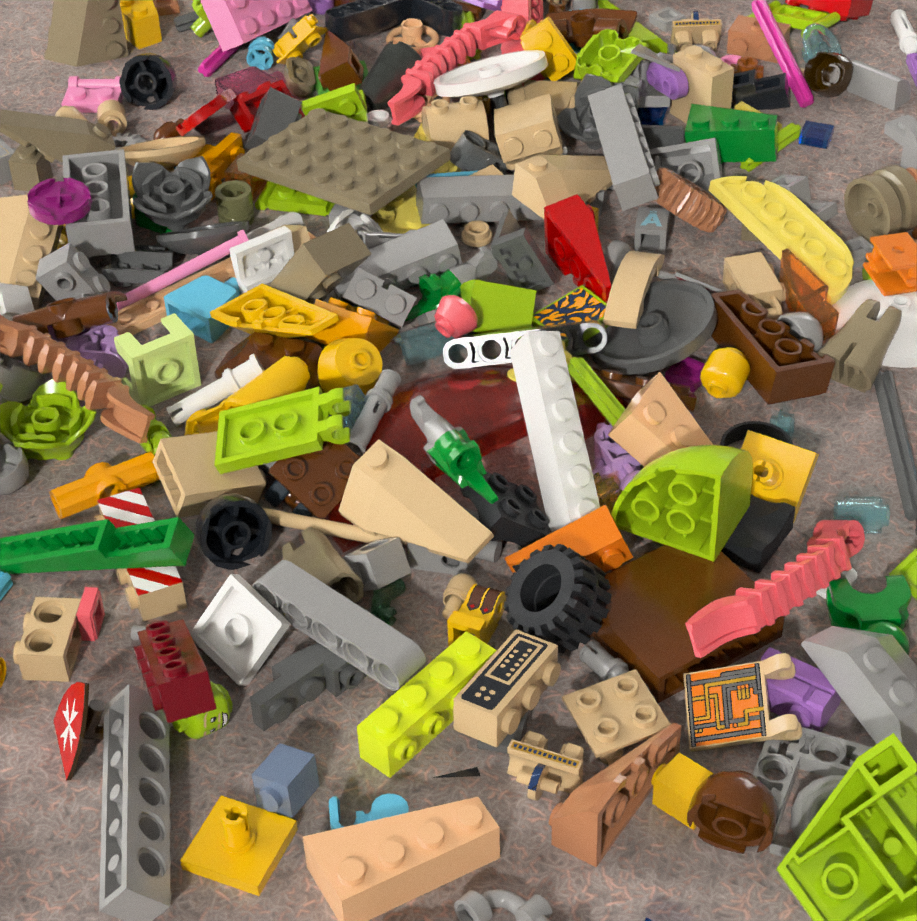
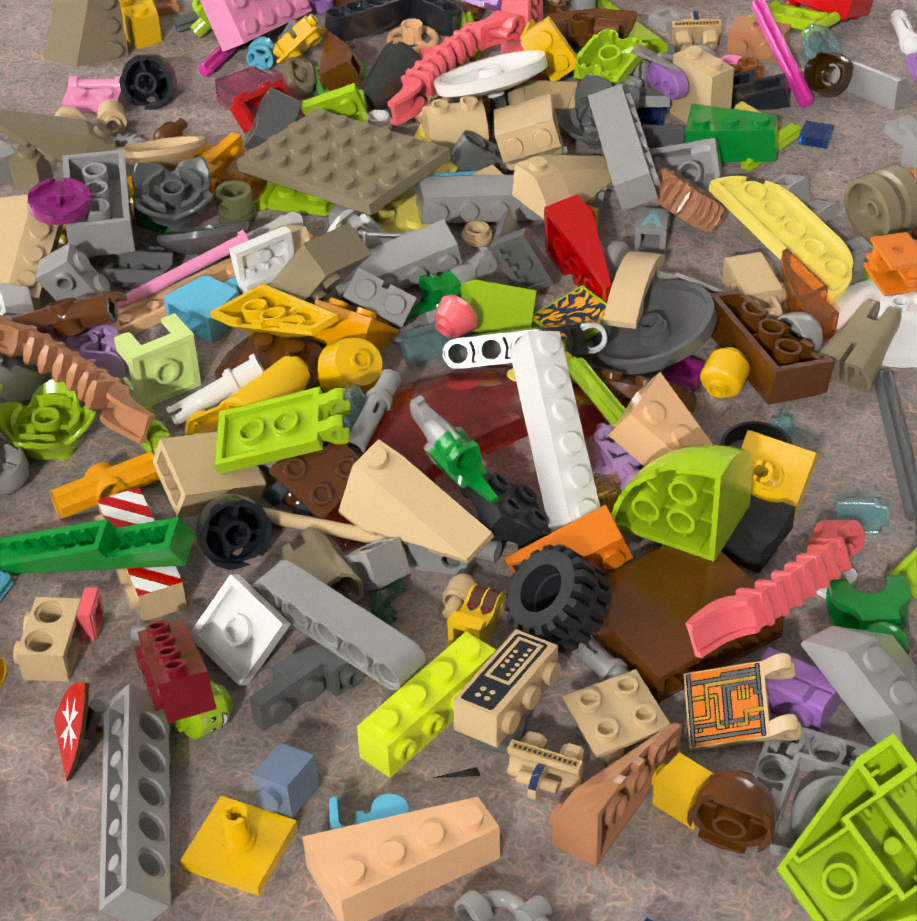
red tile [176,88,236,137] -> none

